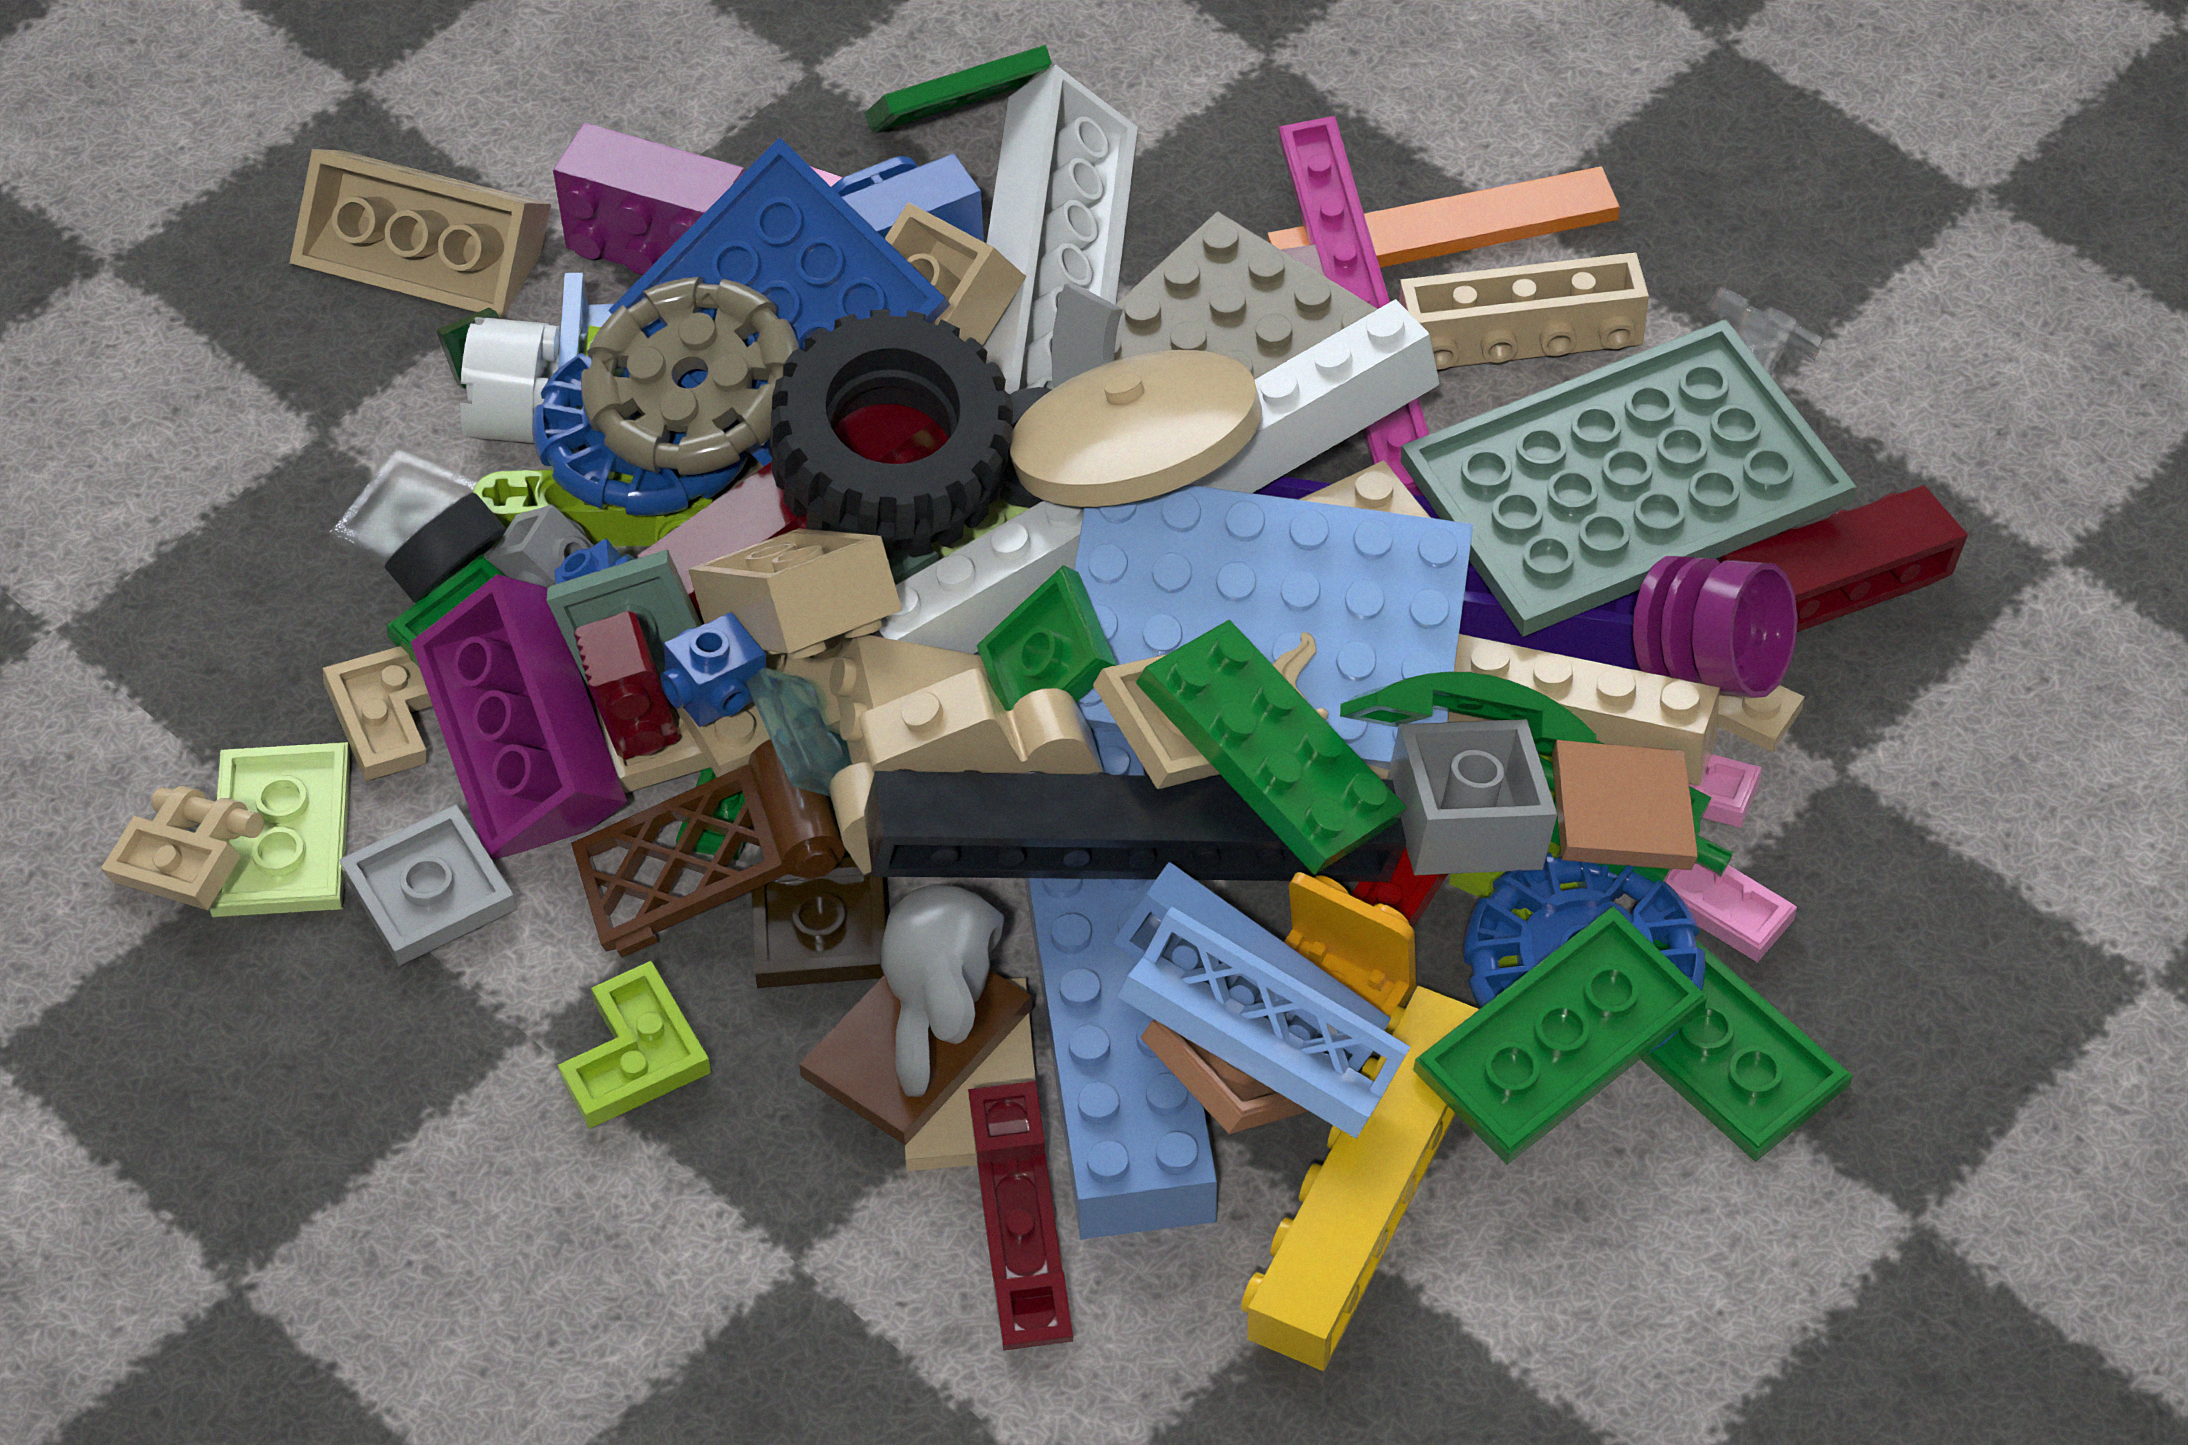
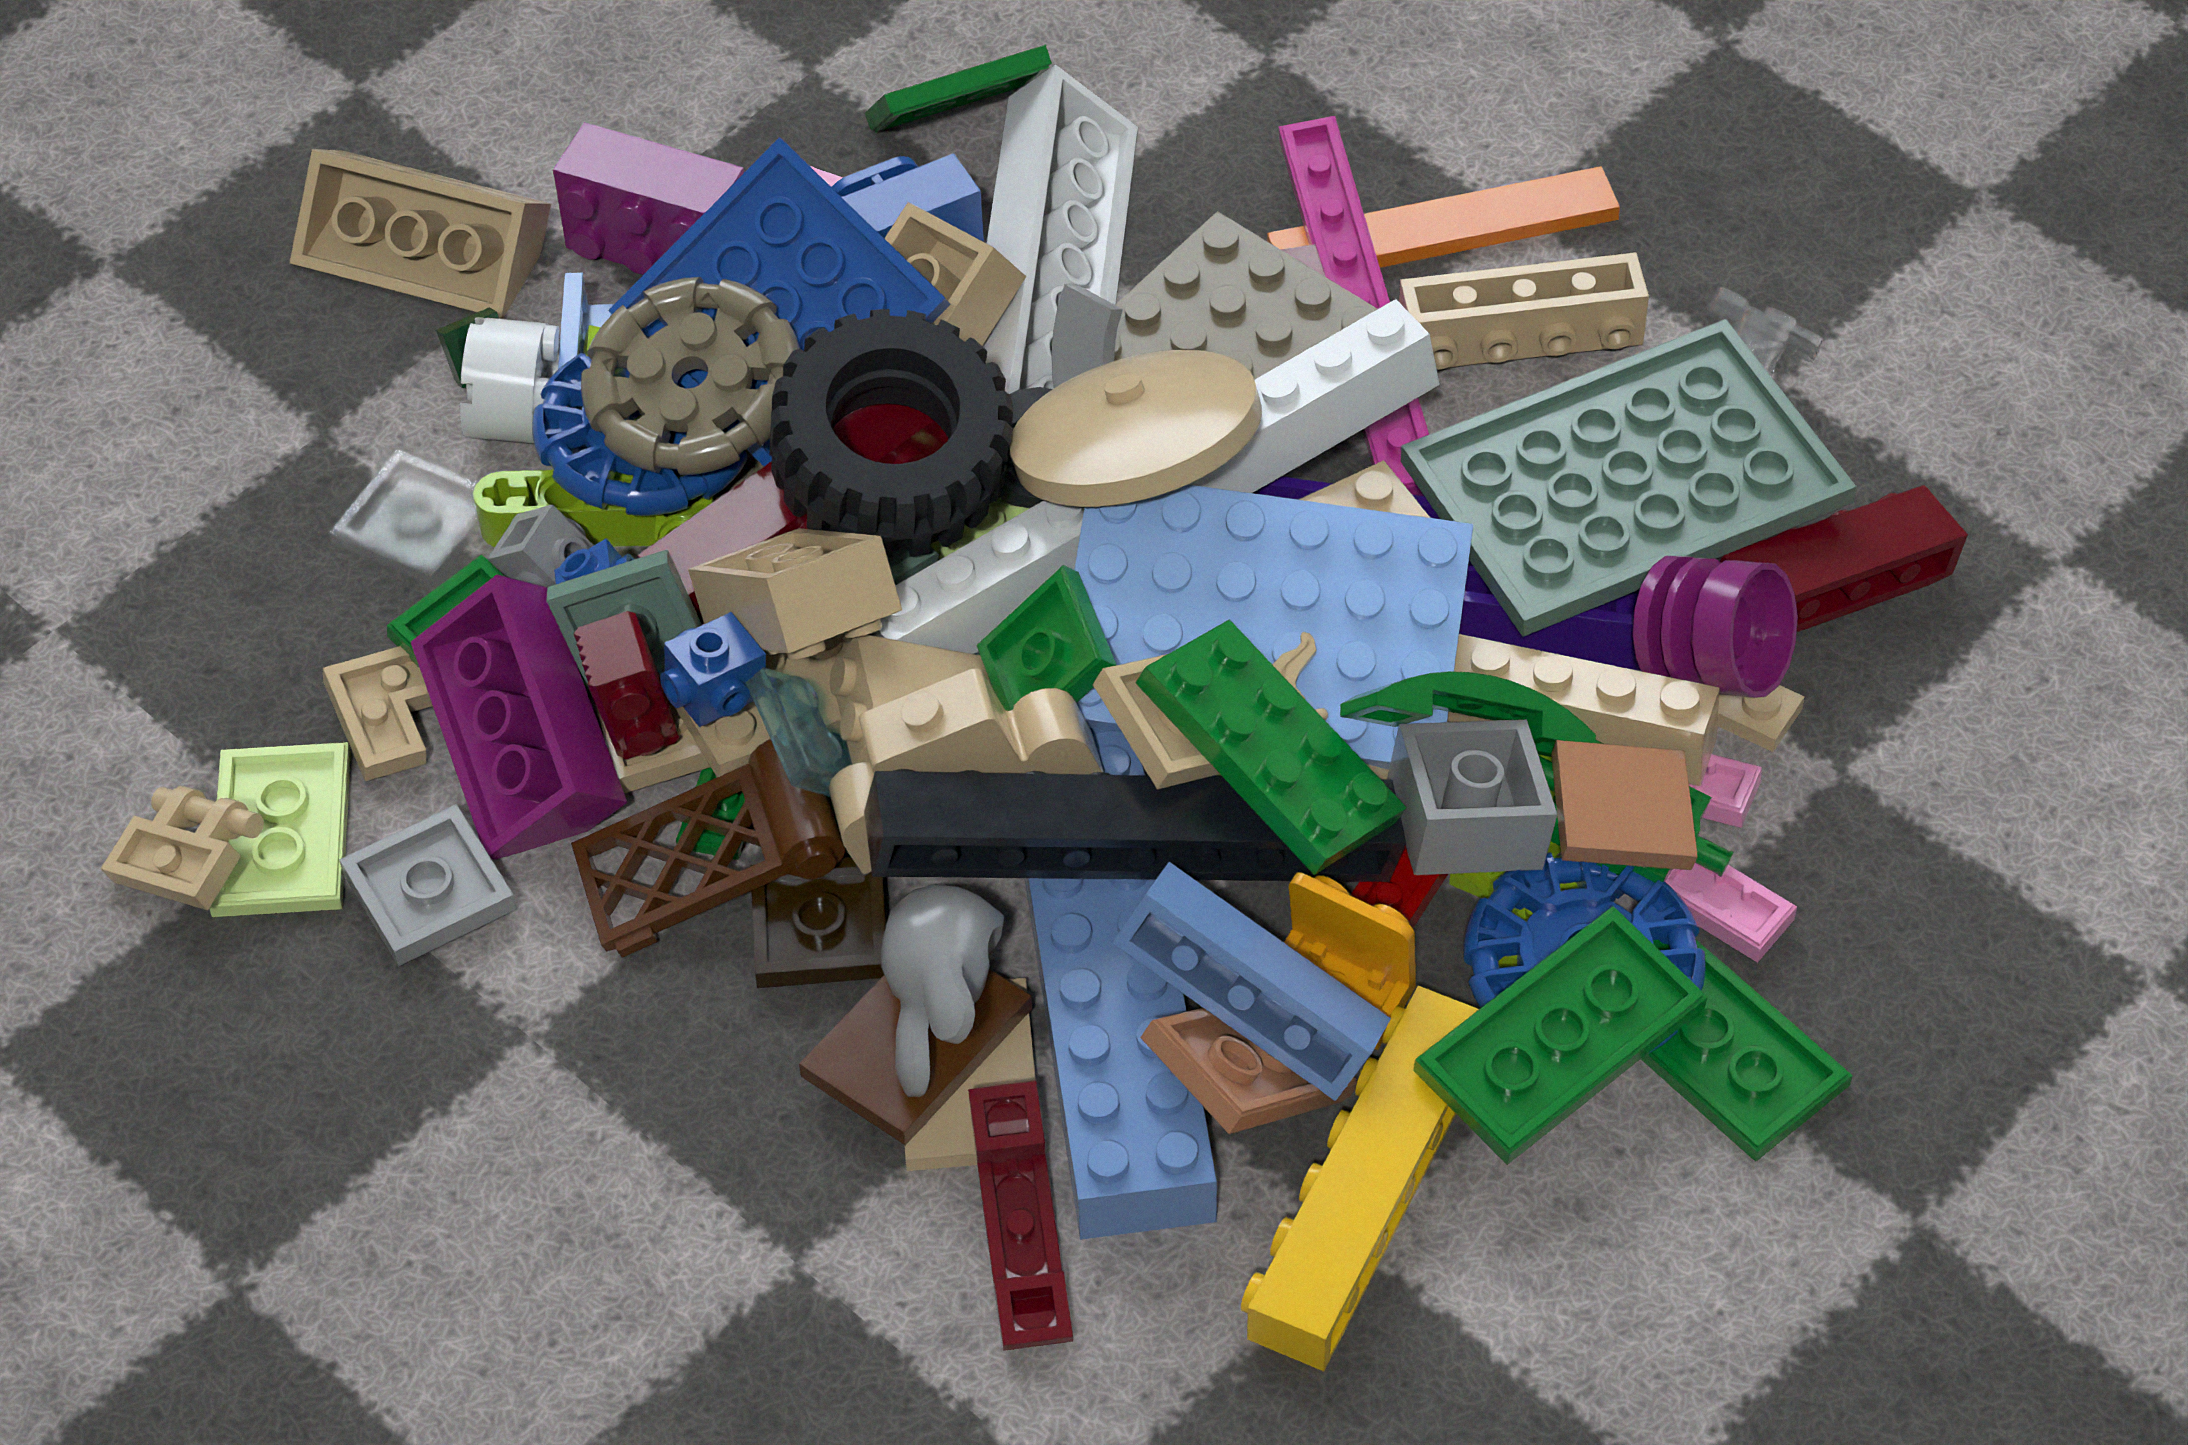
black tyre [384,492,506,603] -> none
lime plate [558,961,711,1129] -> none
light blue fence [1117,907,1410,1139] -> none

